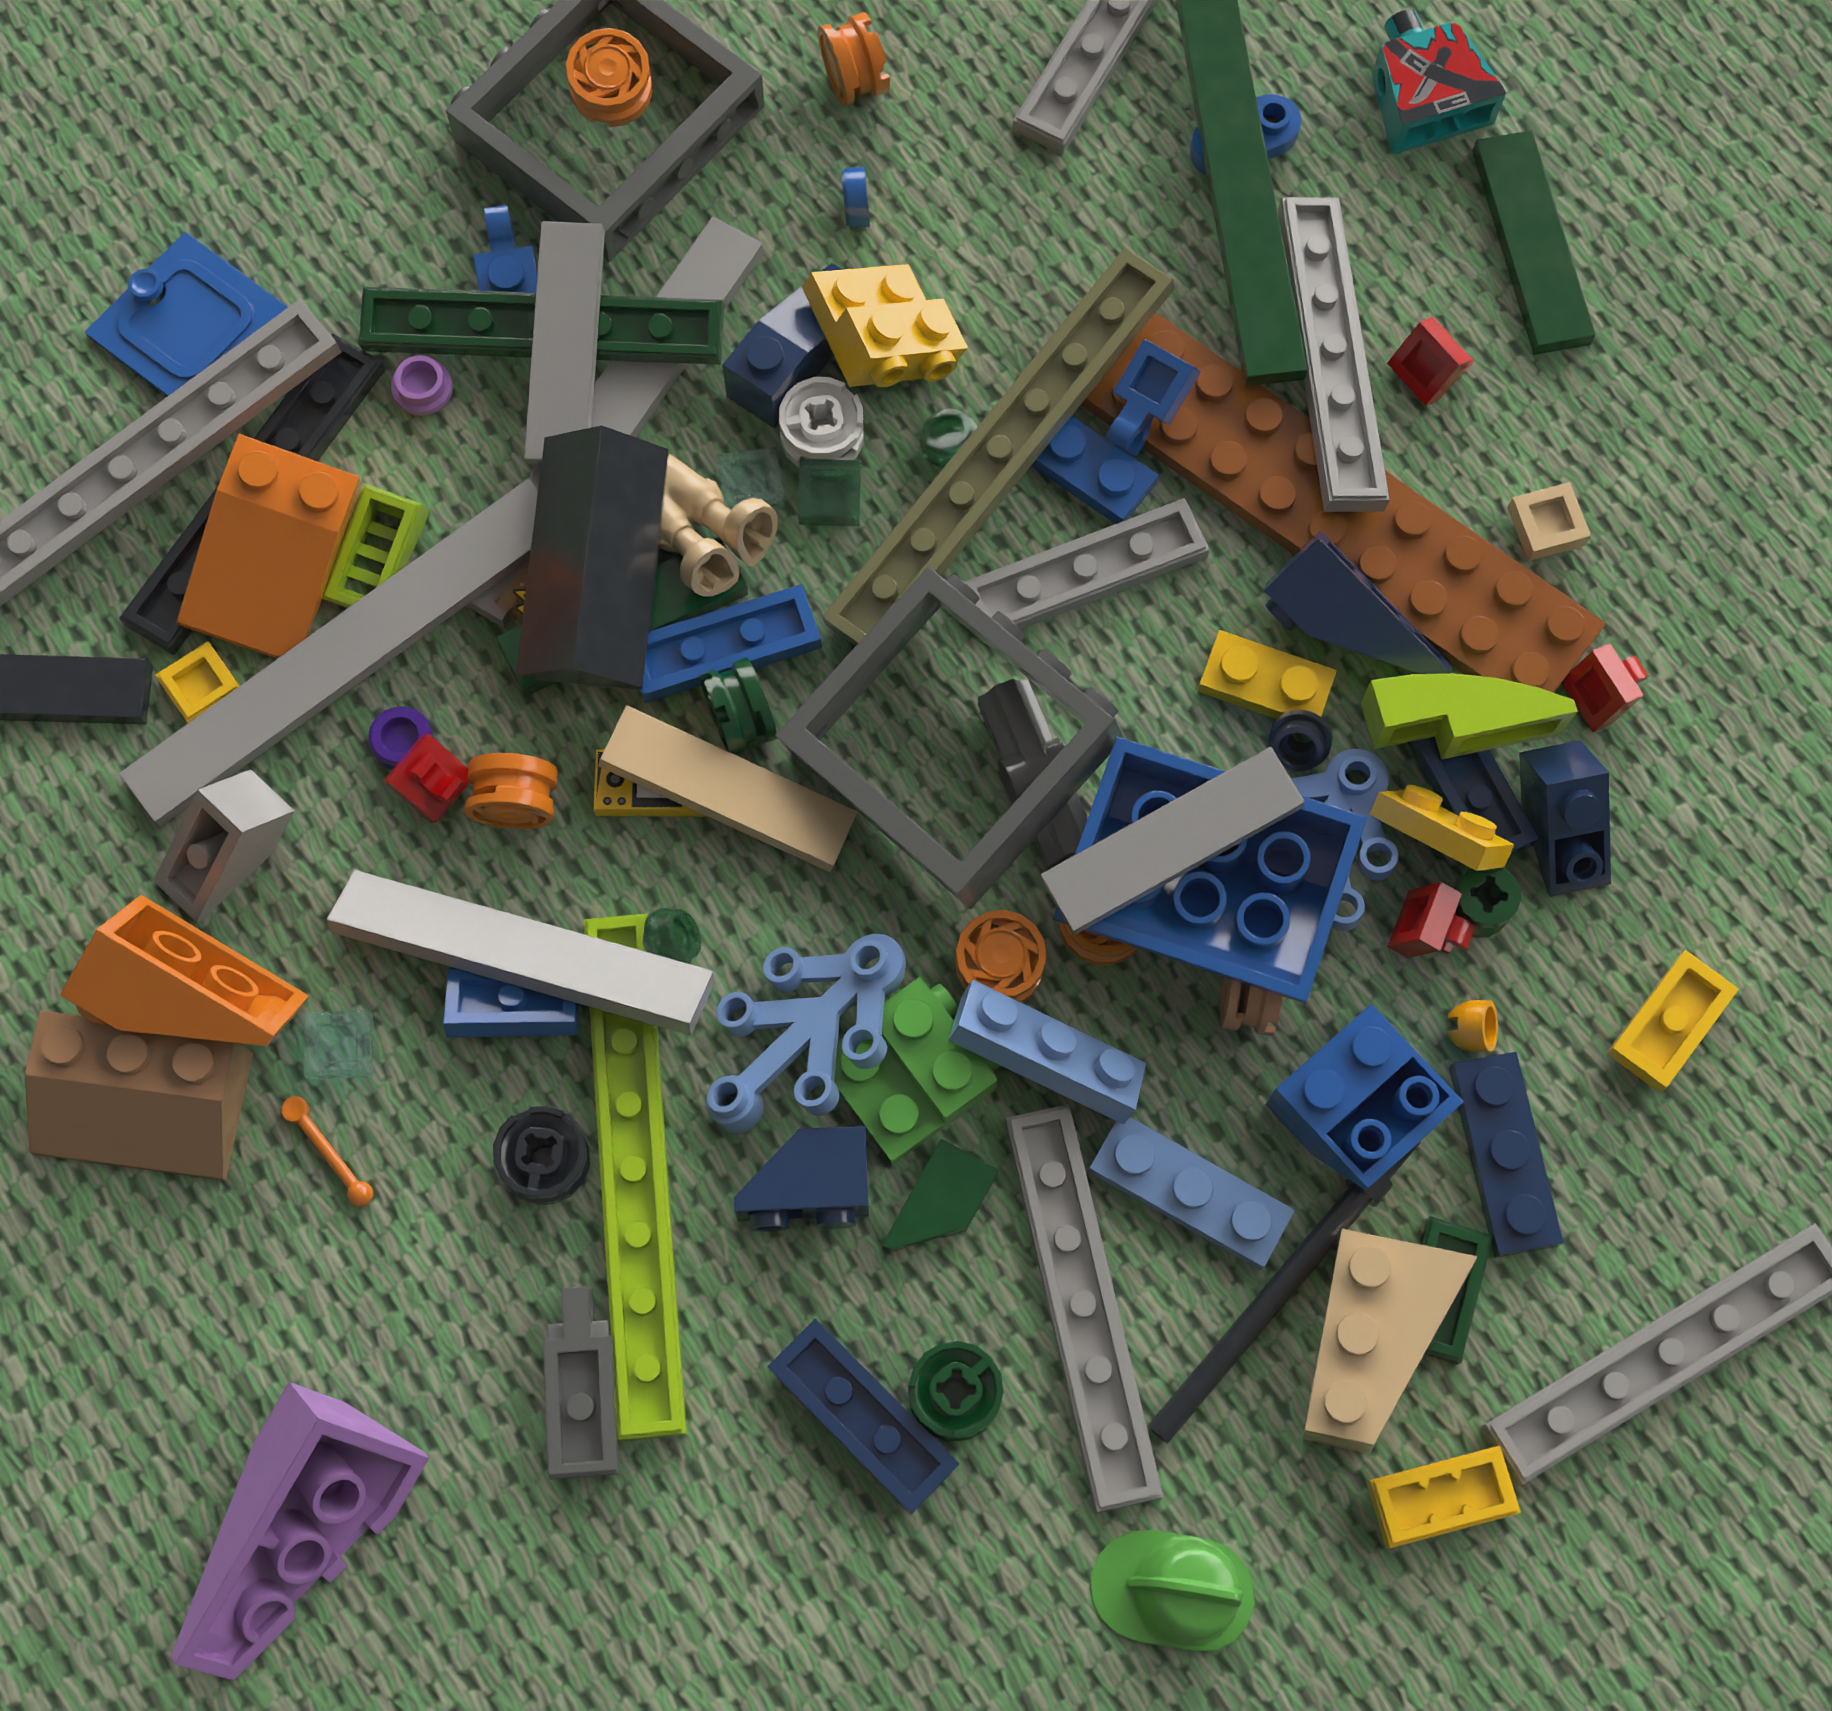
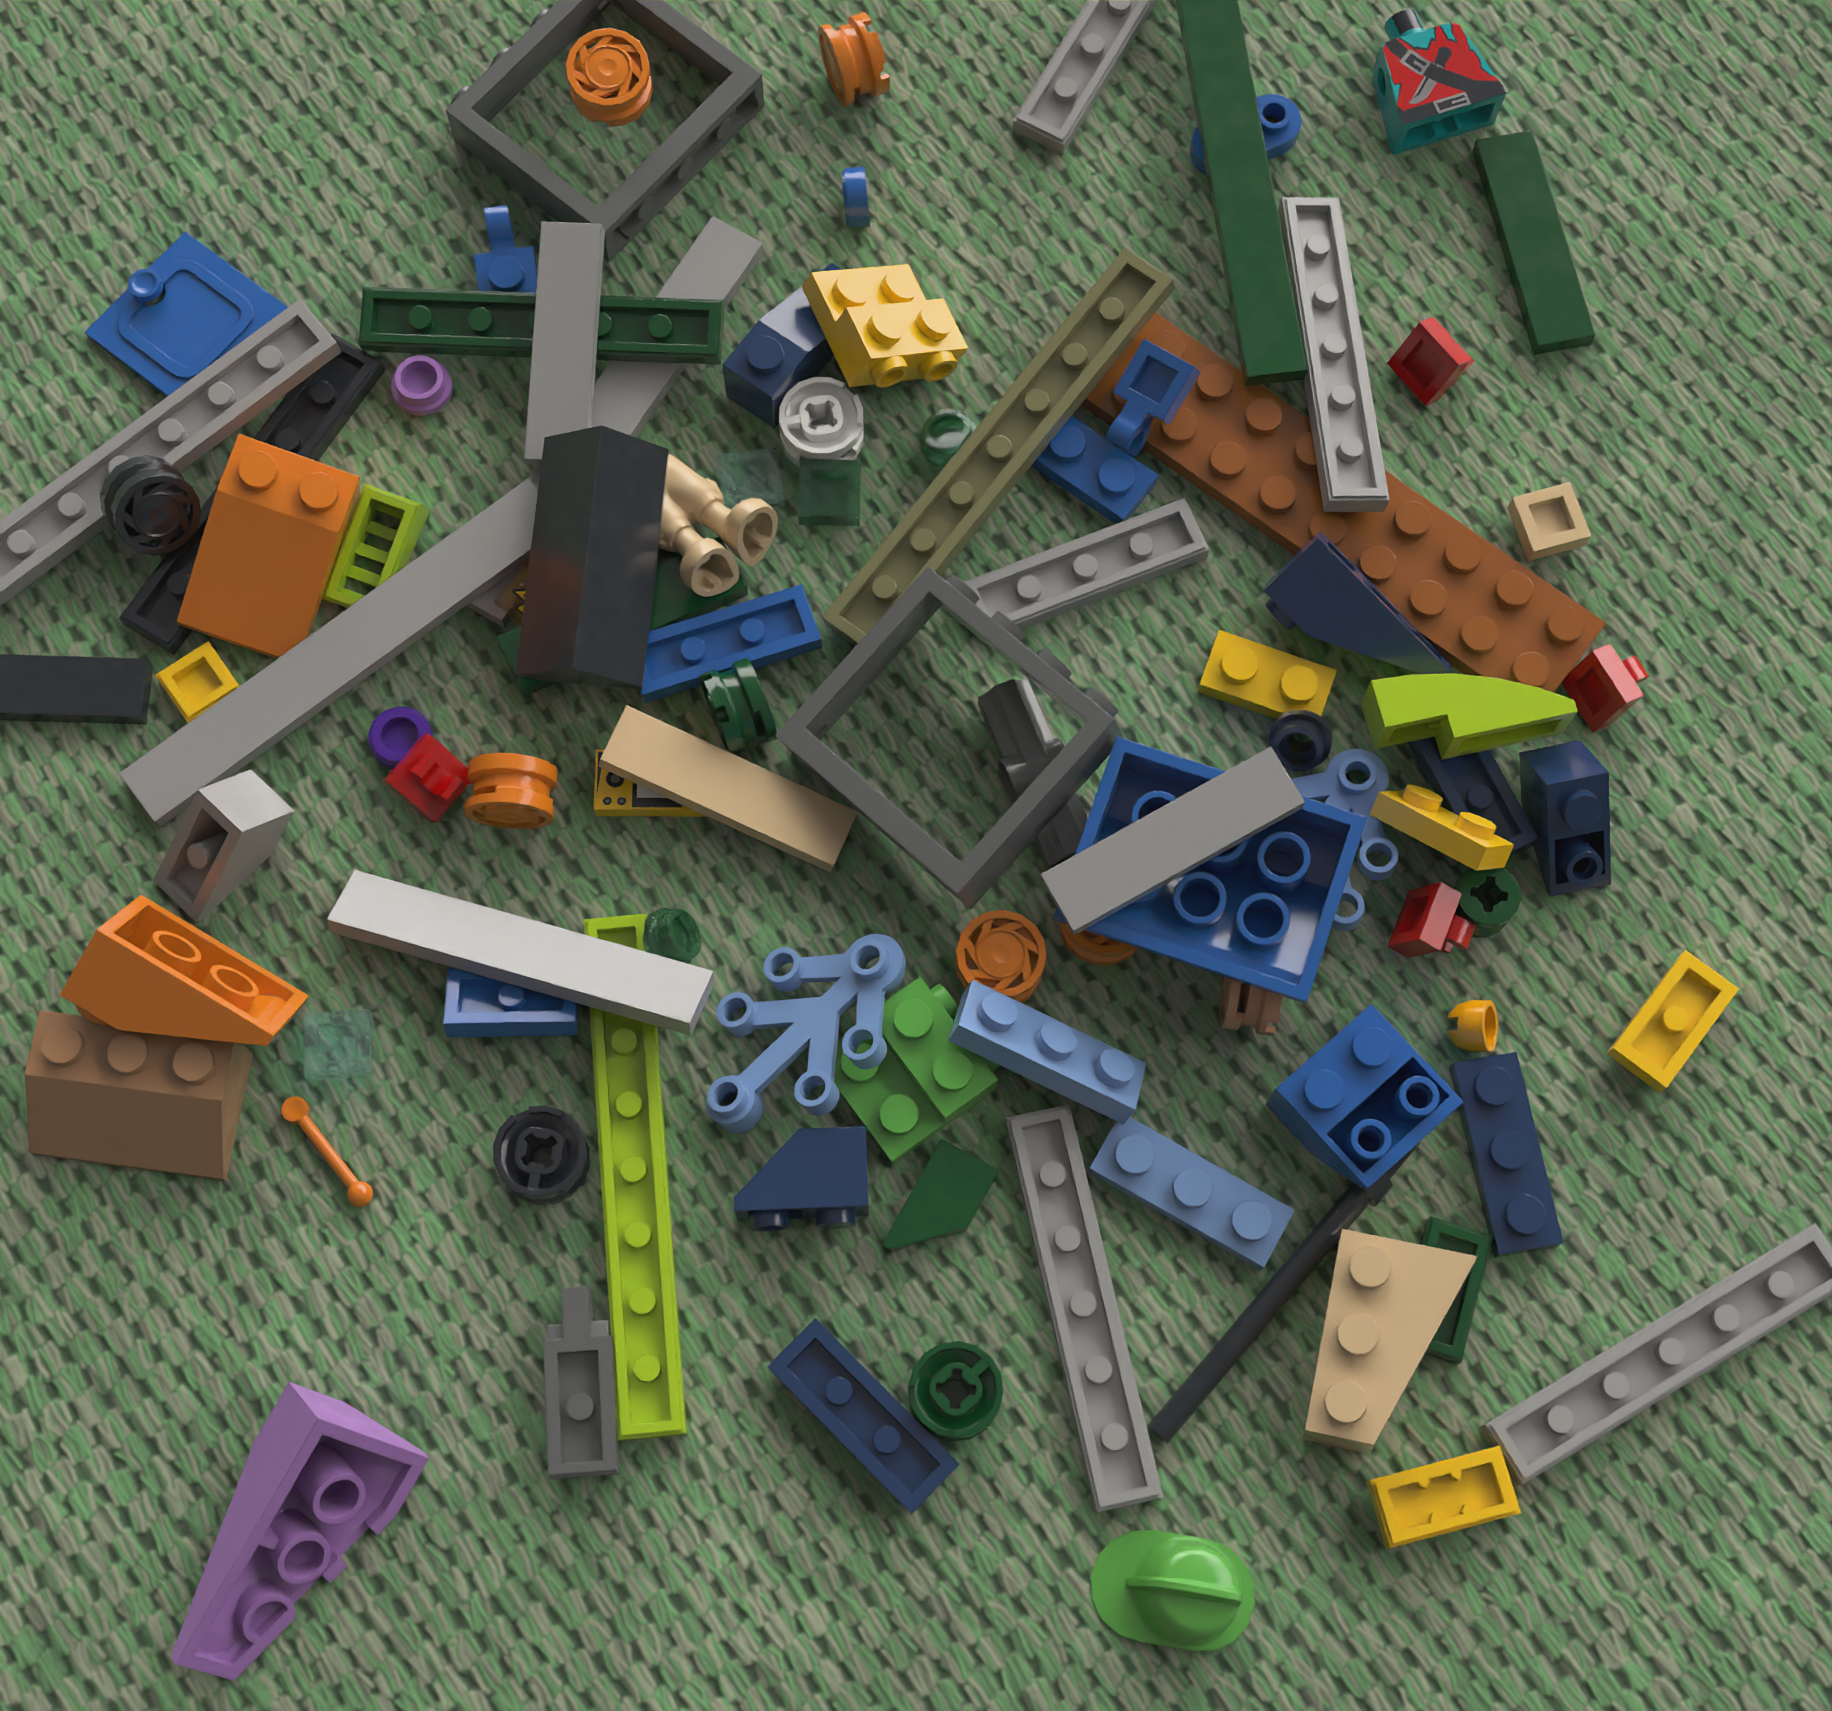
none -> black wheel [100,455,201,555]

